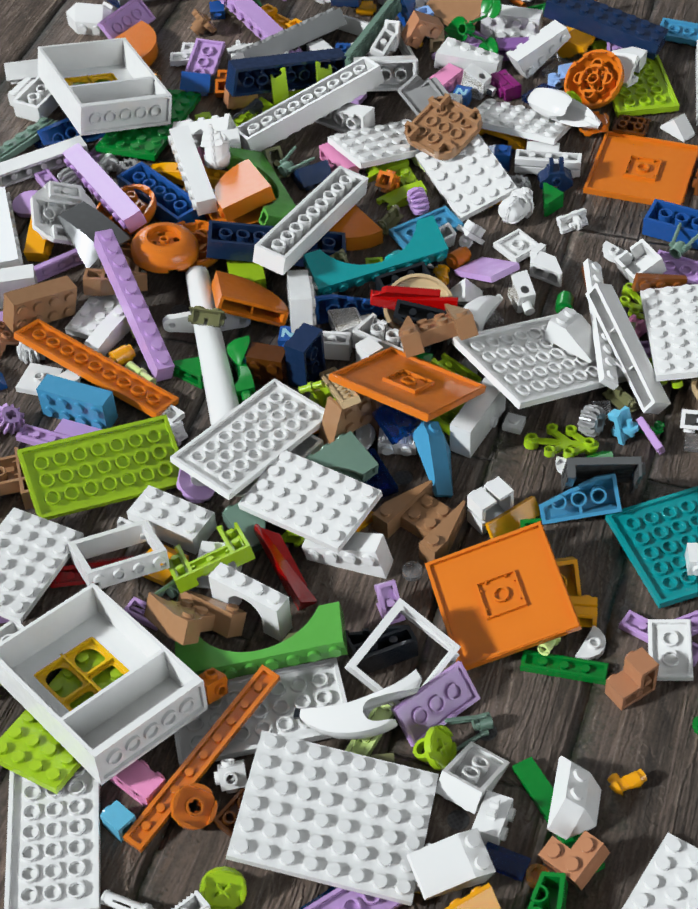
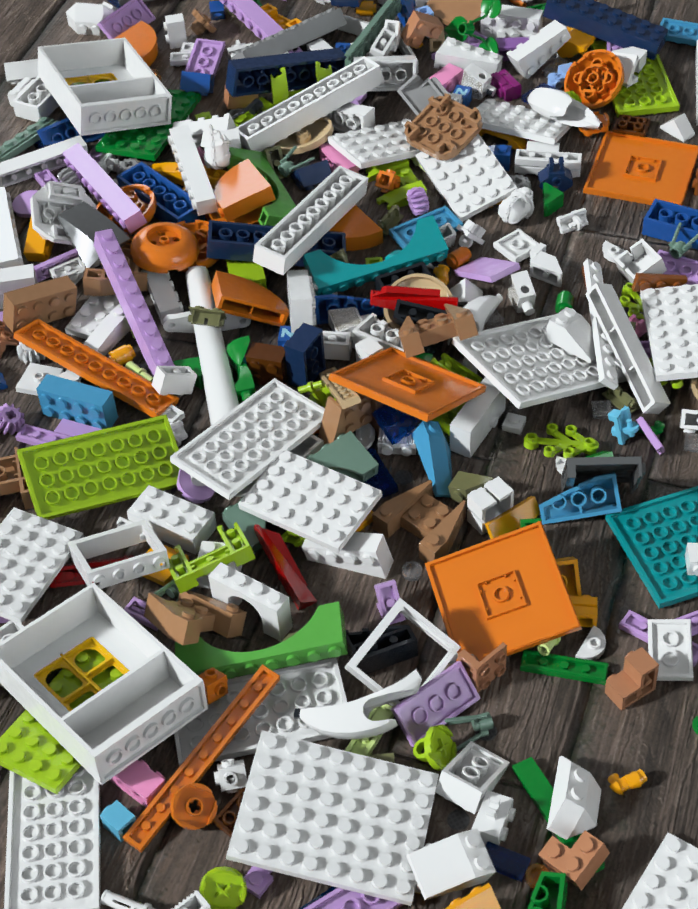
orange brick [215,70,227,98] -> none
light grey gear [577,404,607,437] -> none
none -> white wing [49,256,85,285]
none -> white brick [142,269,184,325]
none -> white brick [152,366,197,396]
none -> white brick [163,13,187,49]
none -> lavender plate [244,866,274,899]
none -> tan dish [273,116,334,155]
none -> olive slope [448,471,493,504]
none -> nougat bracket [458,642,507,692]

